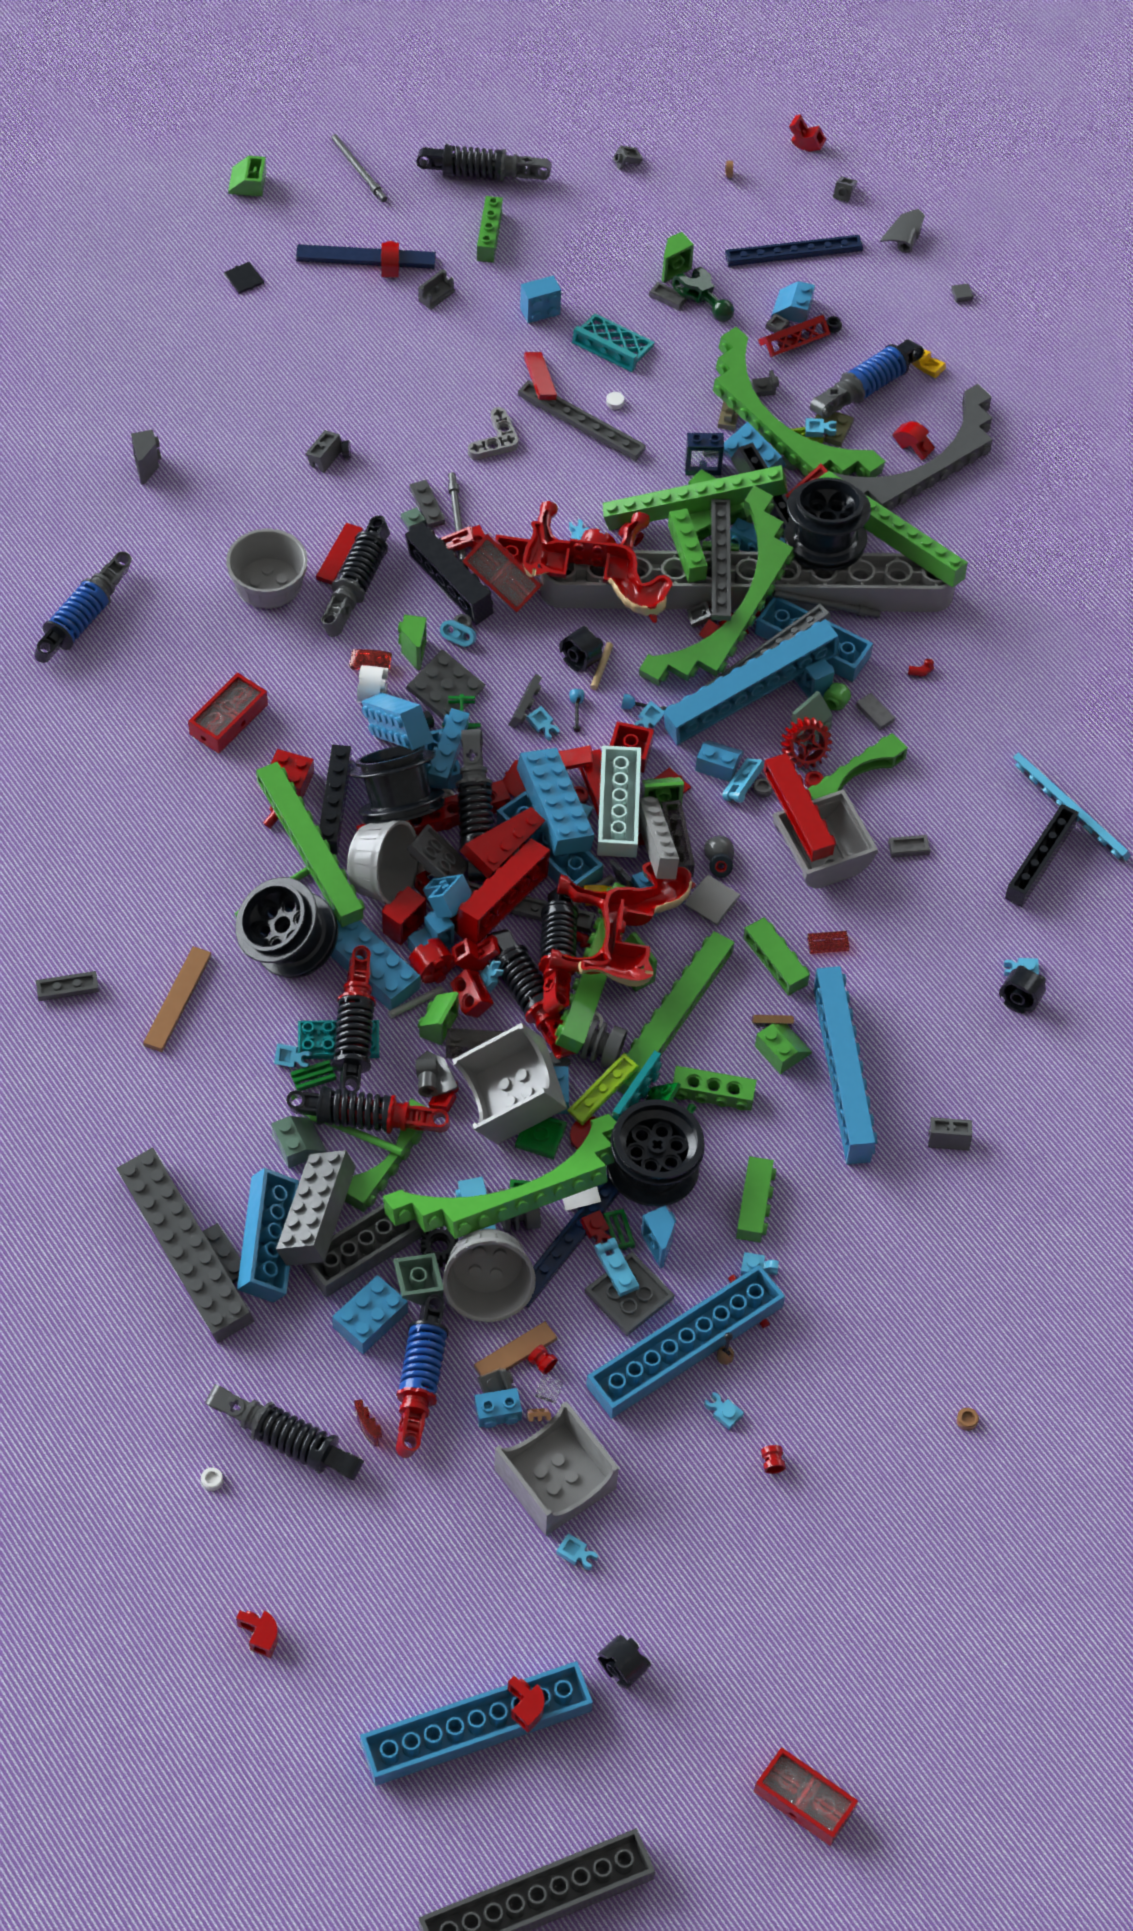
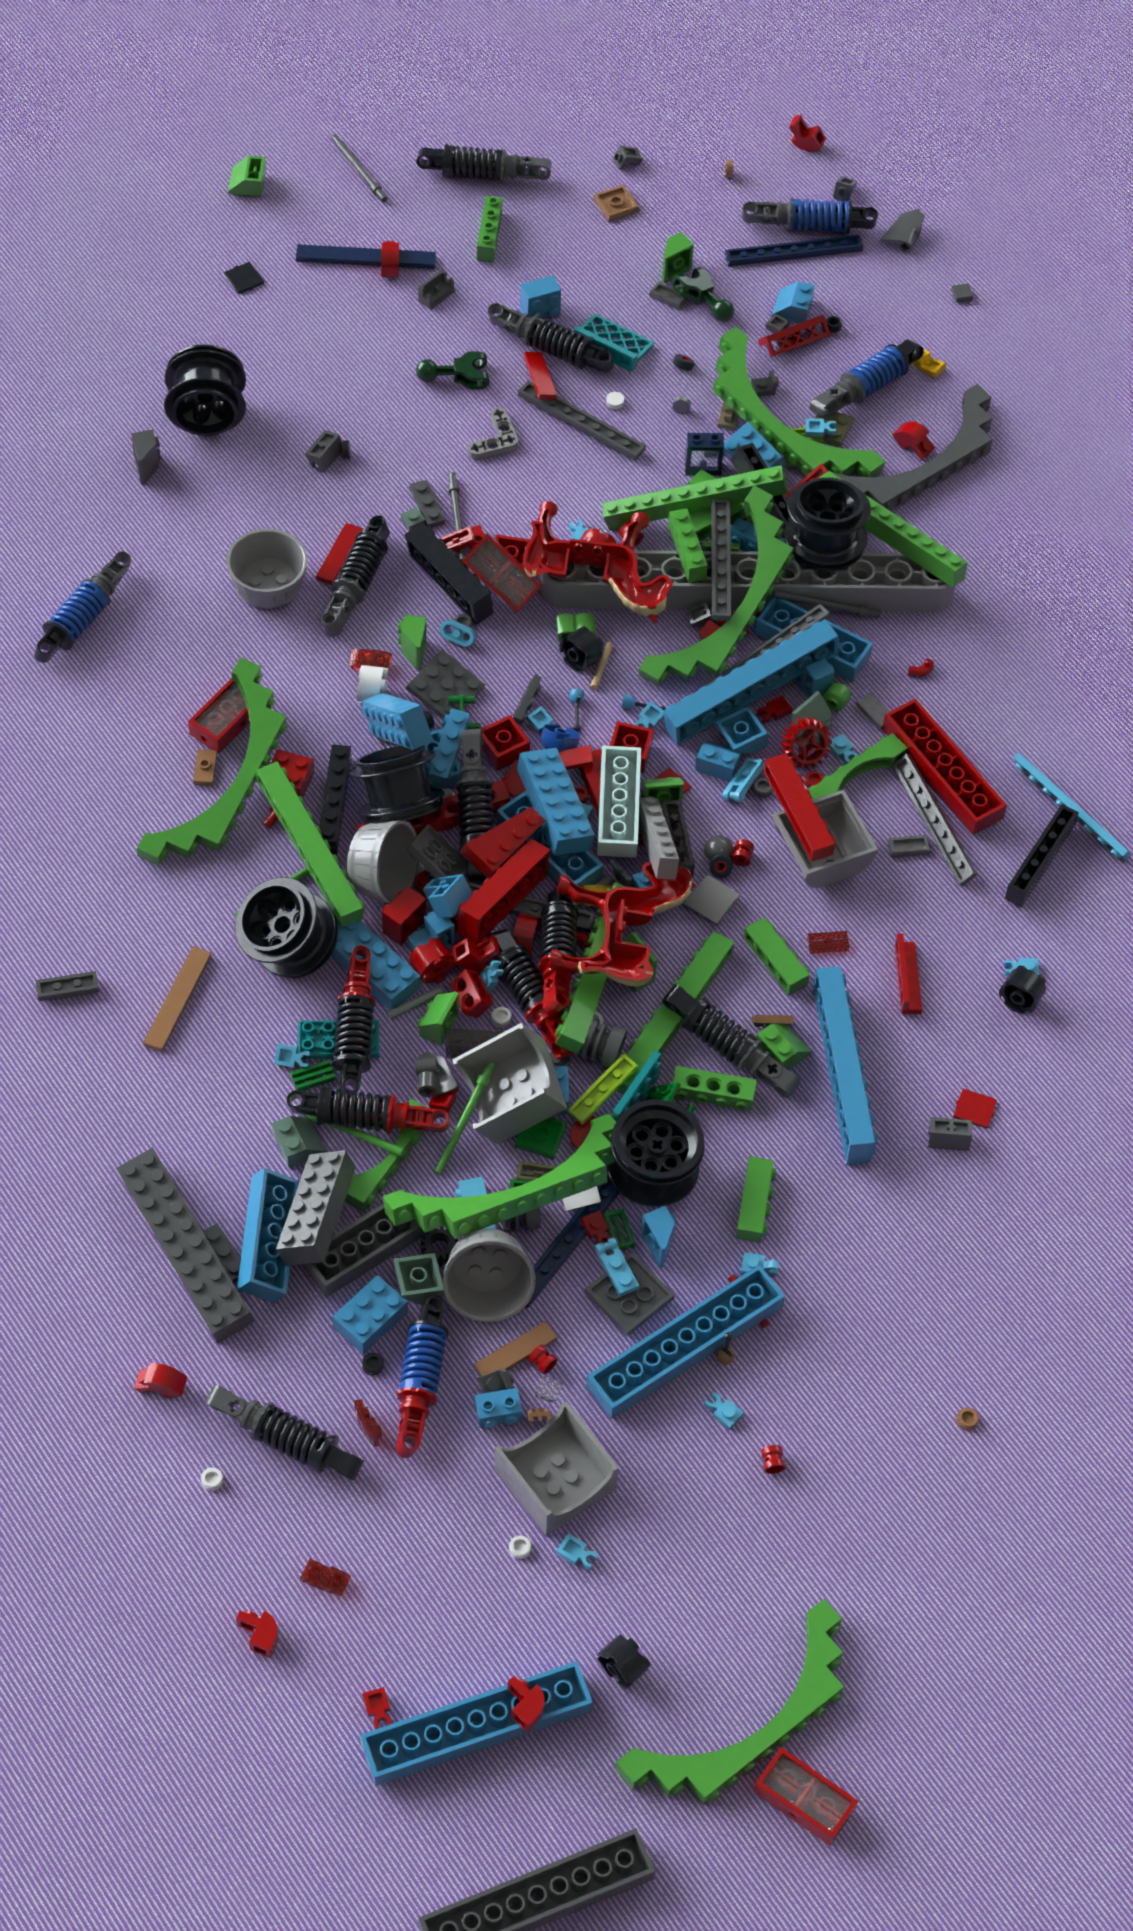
none -> red brick [134,1363,188,1398]
none -> bright green arch [137,657,288,865]
none -> black wheel [164,344,246,436]
none -> medium nougat plate [193,749,217,786]
none -> clear red slope [299,1558,351,1596]
none -> black tile [362,1353,384,1376]
none -> red plate [362,1687,391,1730]
none -> dark green piece [416,351,490,389]
none -> bright green bar [434,1062,496,1174]
none -> red brick [481,715,530,771]
none -> black piece [488,303,614,372]
none -> white tile [491,1007,512,1028]
none -> white tile [509,1536,531,1559]
none -> red brick [513,913,541,957]
none -> olive tile [516,1161,558,1181]
none -> blue cylinder [541,724,580,751]
none -> bright green brick [556,612,596,642]
none -> medium nougat tile [593,185,639,222]
none -> bright green arch [615,1598,844,1805]
none -> black piece [662,984,801,1098]
none -> black wheel [673,354,695,371]
none -> flat silver tile [673,396,691,414]
none -> dark azure slope [715,706,768,754]
none -> red wheel [732,839,754,866]
none -> piece [741,198,878,234]
none -> red plate [757,695,793,723]
none -> medium azure plate [828,734,859,765]
none -> red brick [882,698,1007,835]
none -> plate [893,753,978,886]
none -> red fence [895,933,922,1014]
none -> red piece [953,1088,997,1129]

